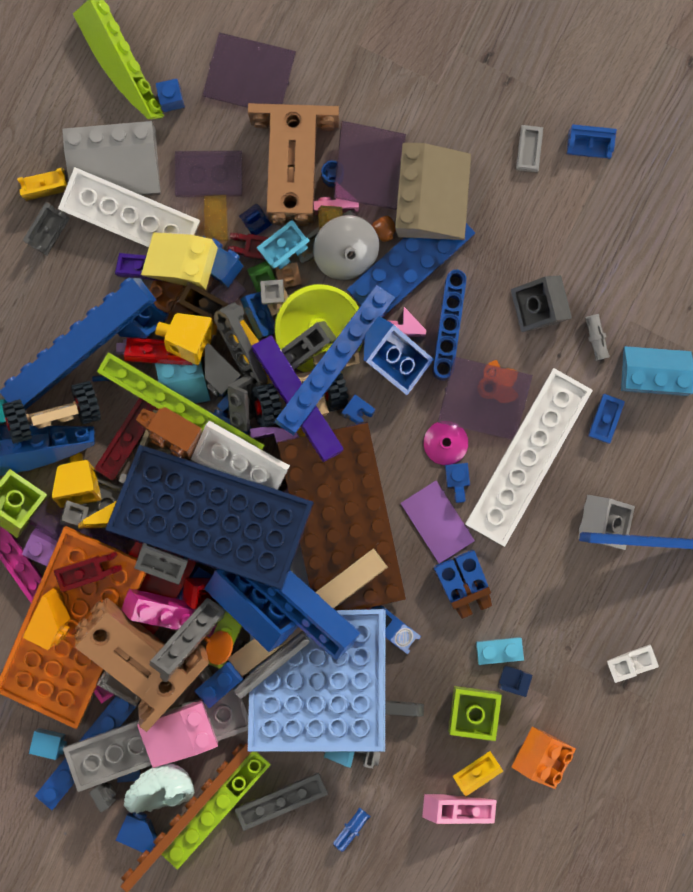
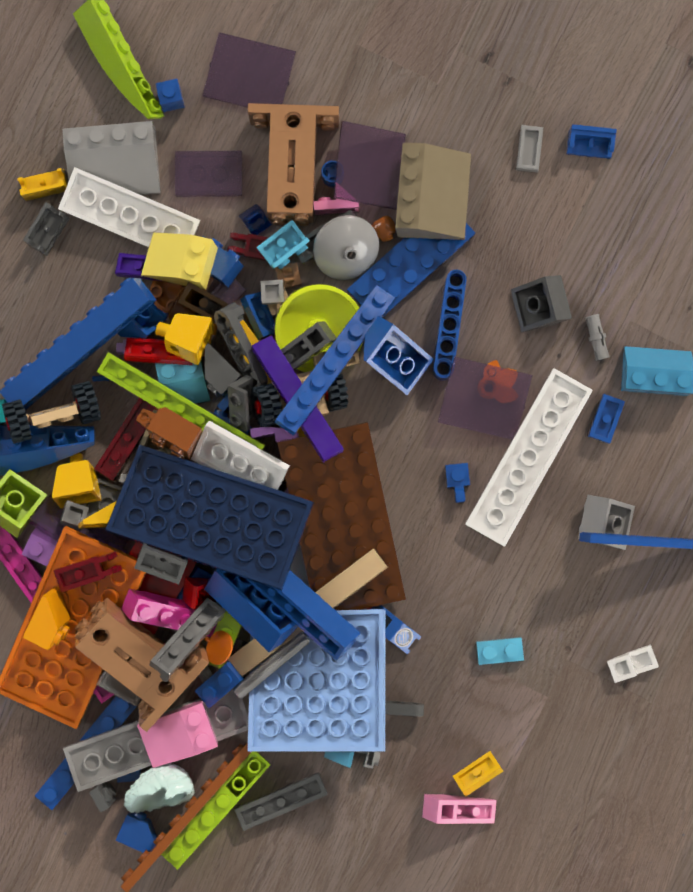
dark azure brick [29,728,67,760] -> none
clear yellow plate [204,195,228,241] -> none
bright green slope [247,261,276,293] -> none
clear yellow plate [318,205,343,230] -> none
blue axle [333,807,371,852] -> none
blue hinge [341,395,375,424] -> none
bright pink slope [389,307,426,337] -> none
medium lavender window [400,481,475,564] -> none
dark pink dish [423,421,468,465] -> none
blue hips [433,550,492,619] -> none
lime brick [448,686,502,741] -> none
dark blue panel [498,666,533,697] -> none
orange slope [511,726,576,789] -> none

